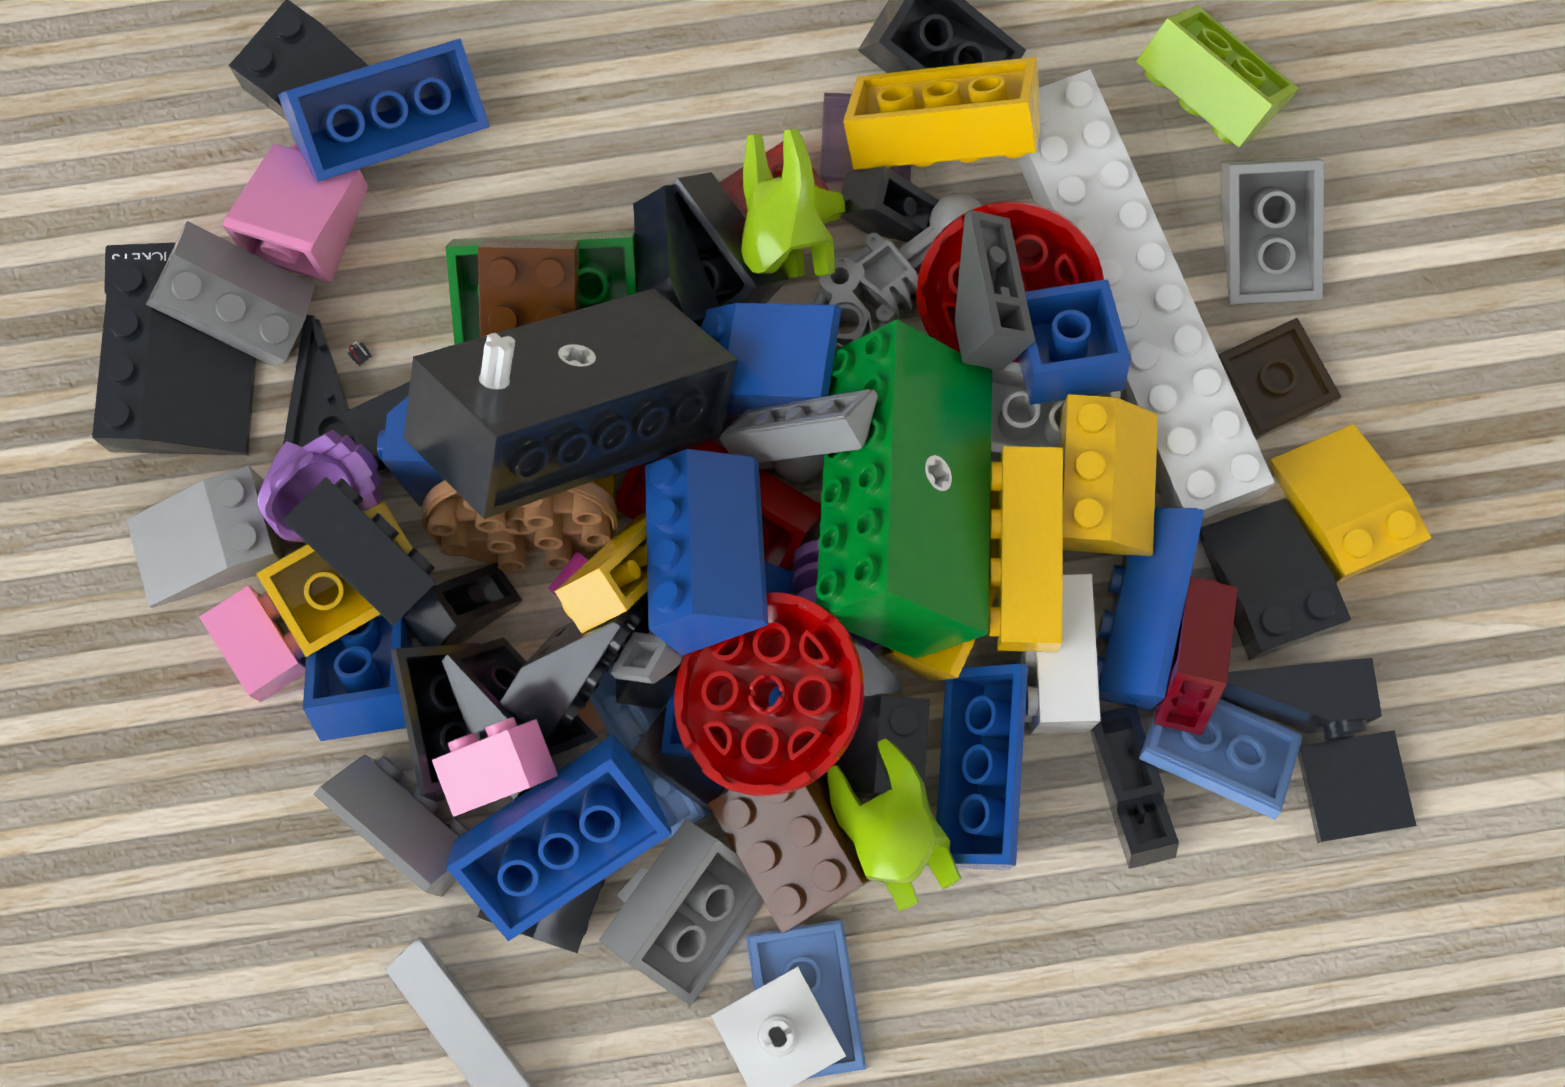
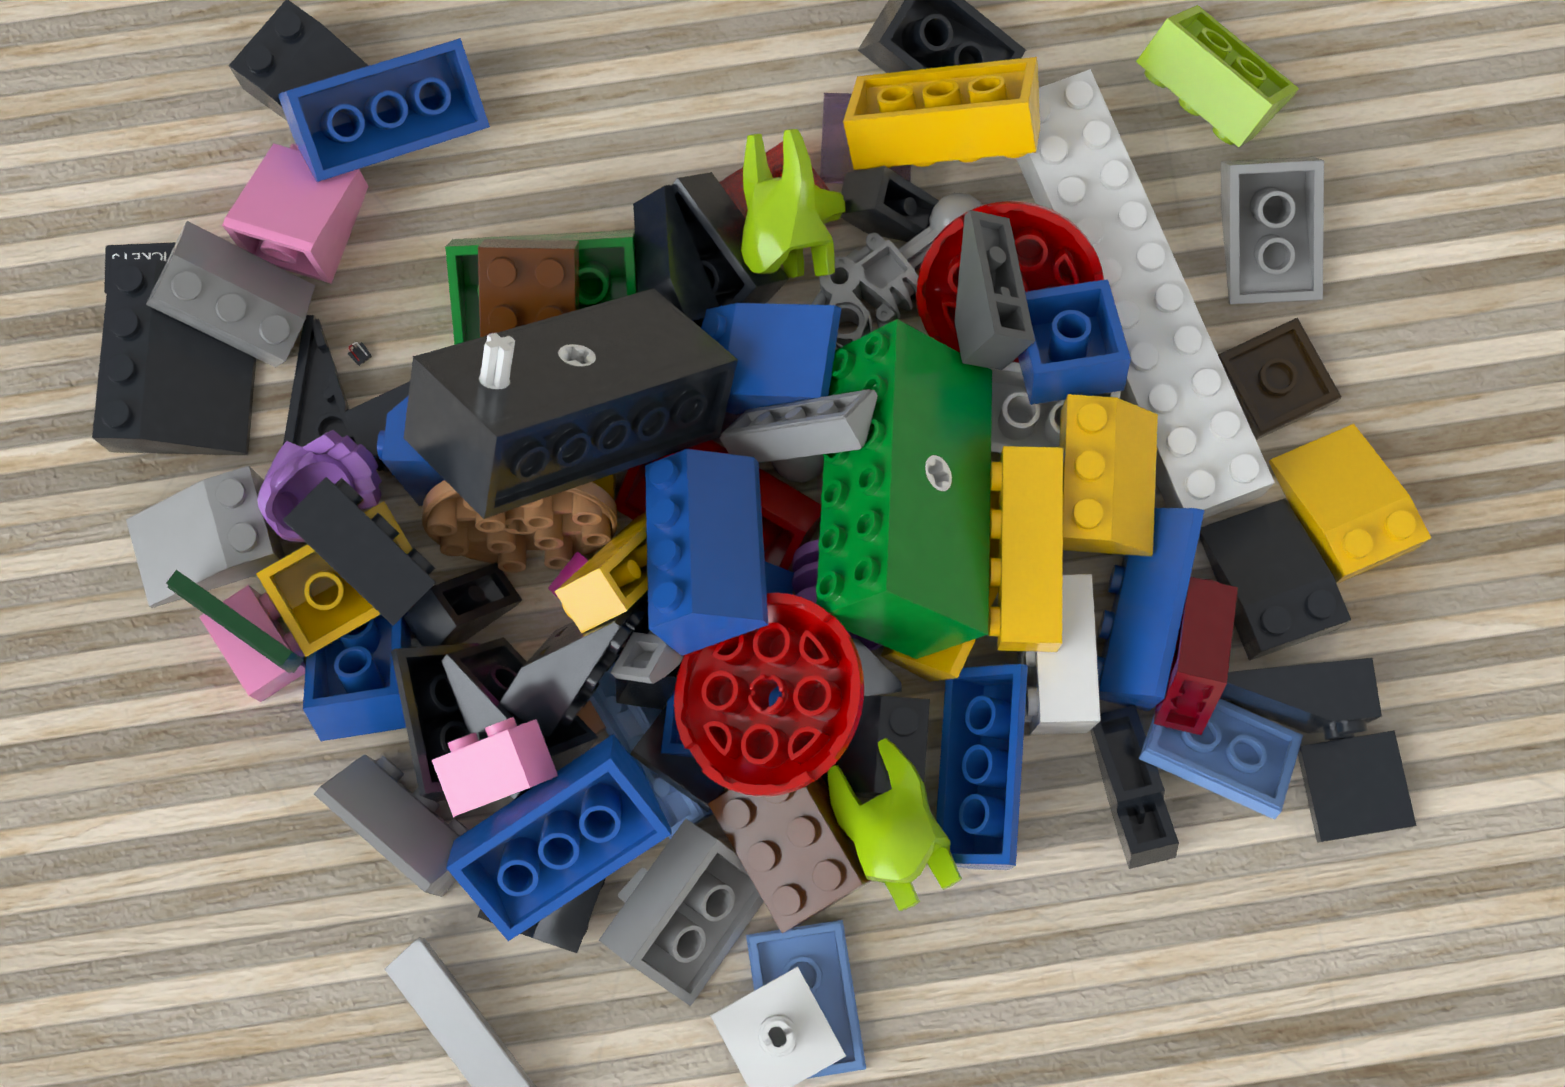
none -> dark green tile [166,570,304,673]

